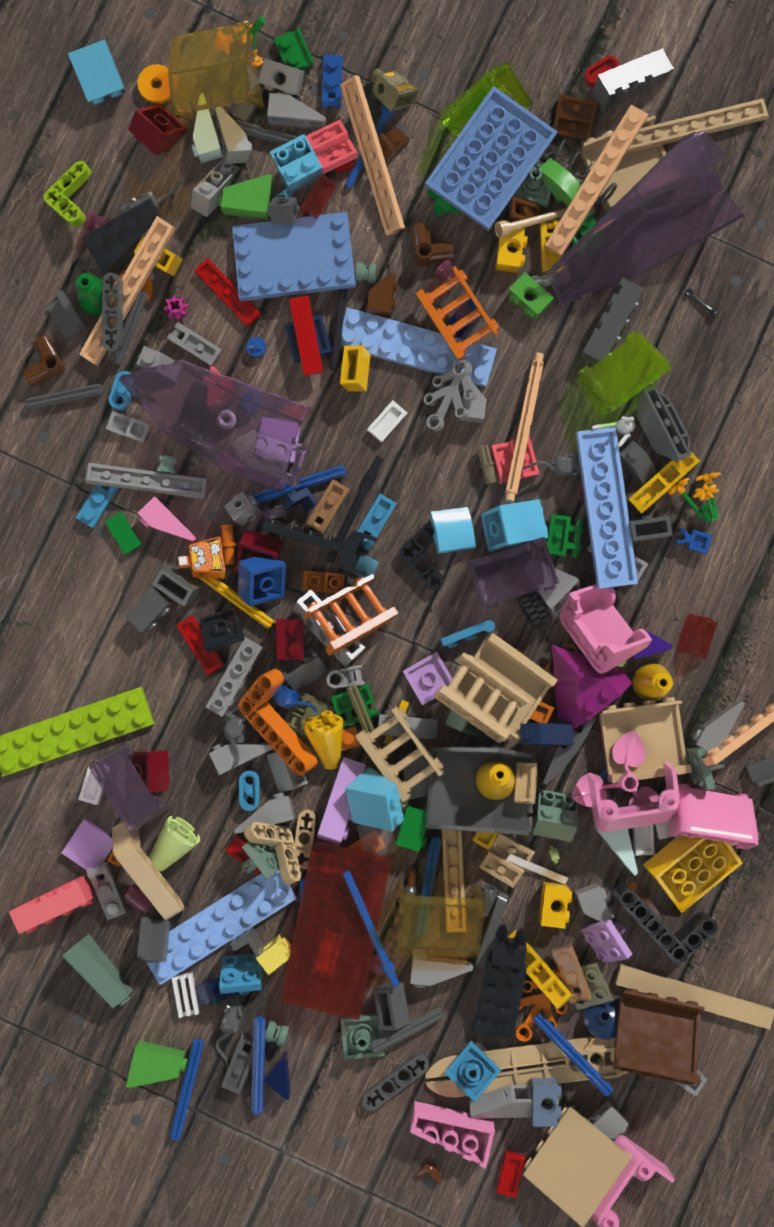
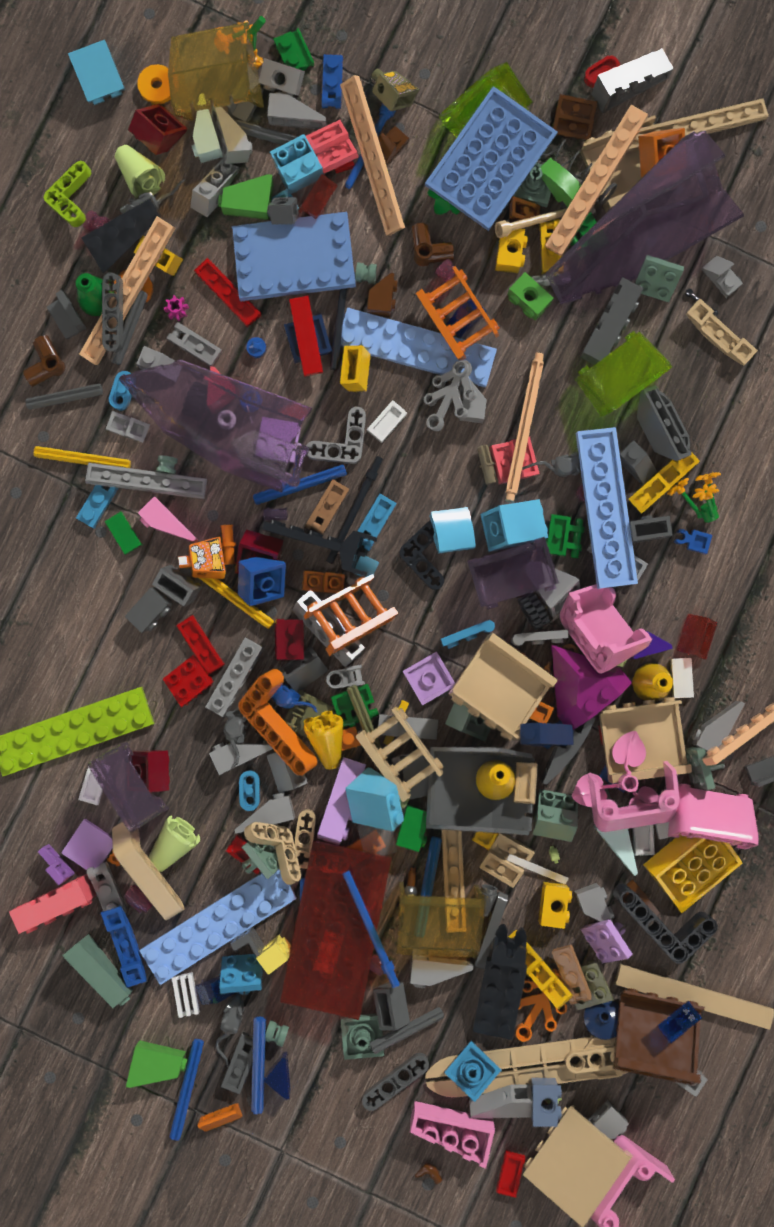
dark grey panel [137,917,170,963] -> none
black plate [200,606,245,653] -> none
light grey brick [225,491,260,526] -> none
dark blue bracket [282,487,317,512] -> none
tan fence [433,653,530,743] -> none
blue axle [533,1013,613,1097] -> none
white plant [592,416,635,447] -> none
none -> yellow axle [33,446,131,468]
none -> medium lavender tile [38,844,75,885]
none -> blue slope [101,906,147,988]
none -> yellowish green cone [115,145,165,199]
none -> red hinge [163,655,214,708]
none -> orange slope [197,1103,242,1131]
none -> light grey beam [305,407,366,464]
none -> light grey plate [511,630,568,646]
none -> sand green plate [635,255,684,302]
none -> orange slope [638,128,687,178]
none -> clear blue slope [657,1001,702,1044]
none -> white tile [670,658,694,698]
none -> tan slope [686,299,758,366]
none -> light grey slope [701,256,743,298]

